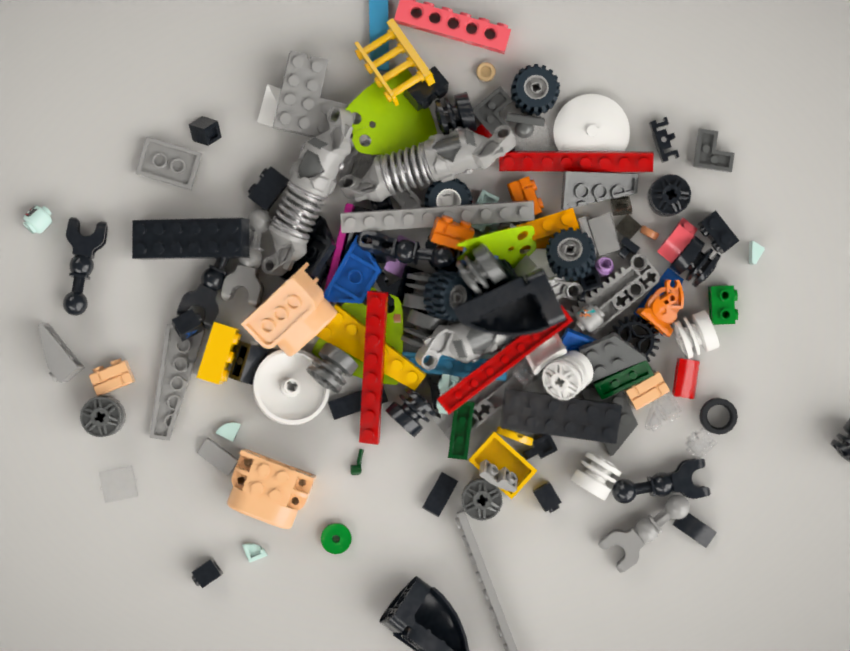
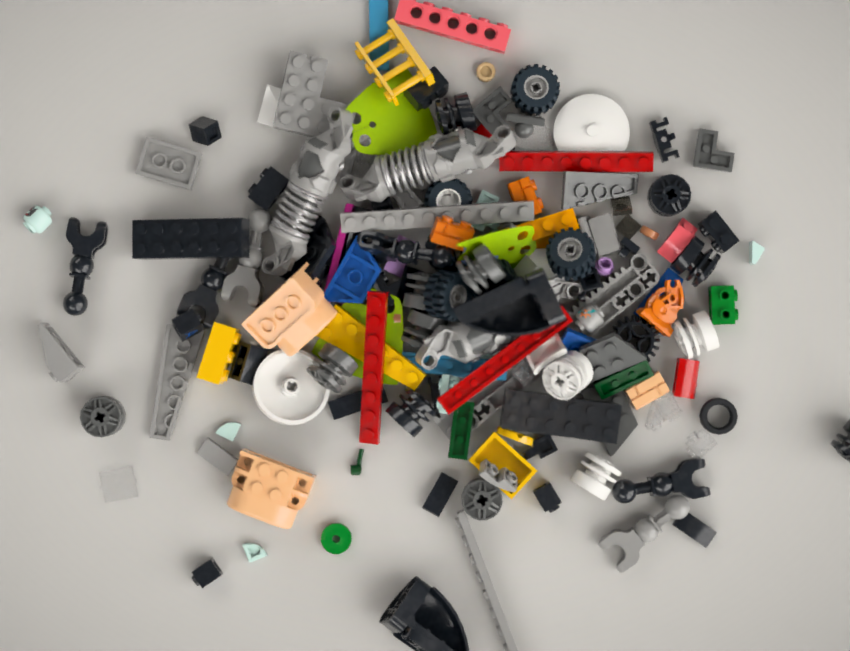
light nougat brick [89,358,135,396] -> none

